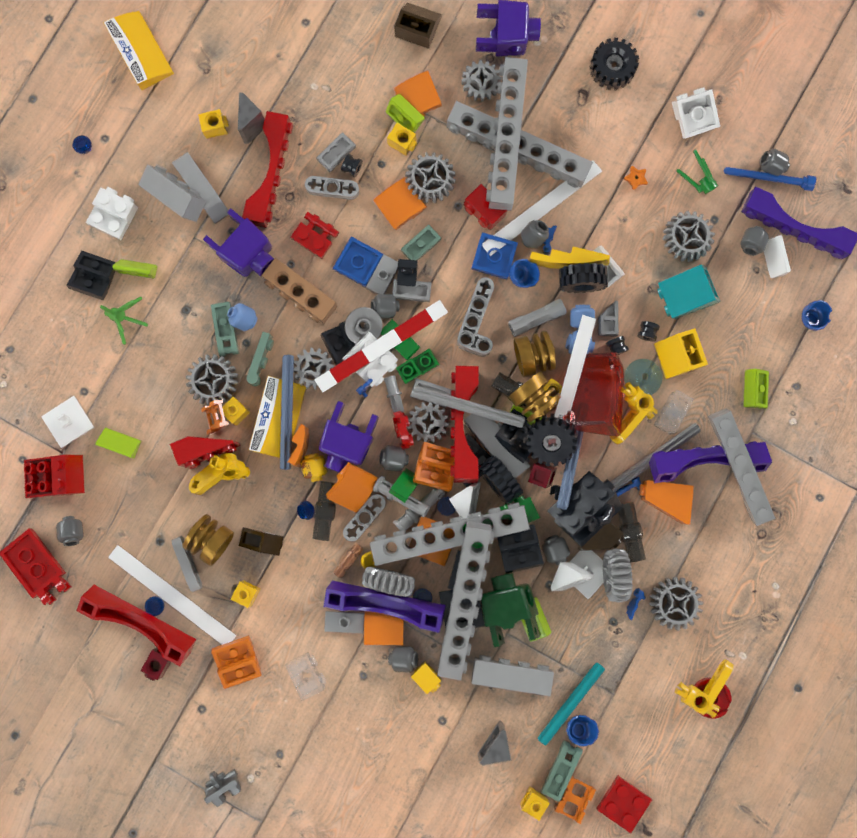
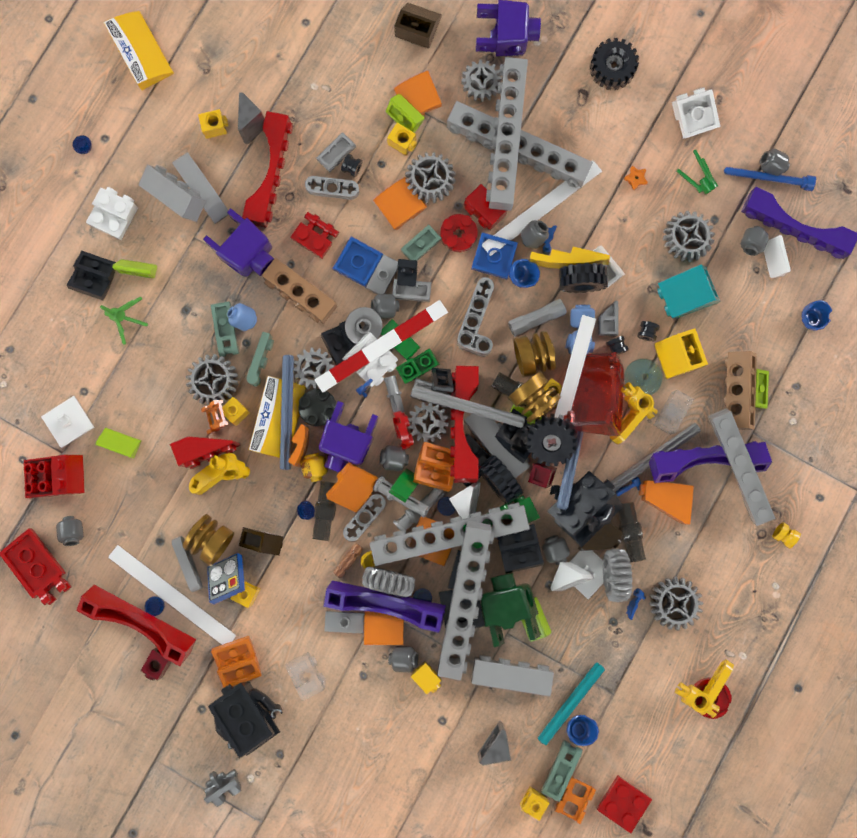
none -> tile [207,553,245,604]
none -> black torso [208,681,283,759]
none -> pearl dark grey dish [299,389,336,426]
none -> black slope [431,368,454,396]
none -> red plate [440,214,478,252]
none -> medium nougat brick [724,351,757,430]
none -> yellow wheel [772,522,801,549]

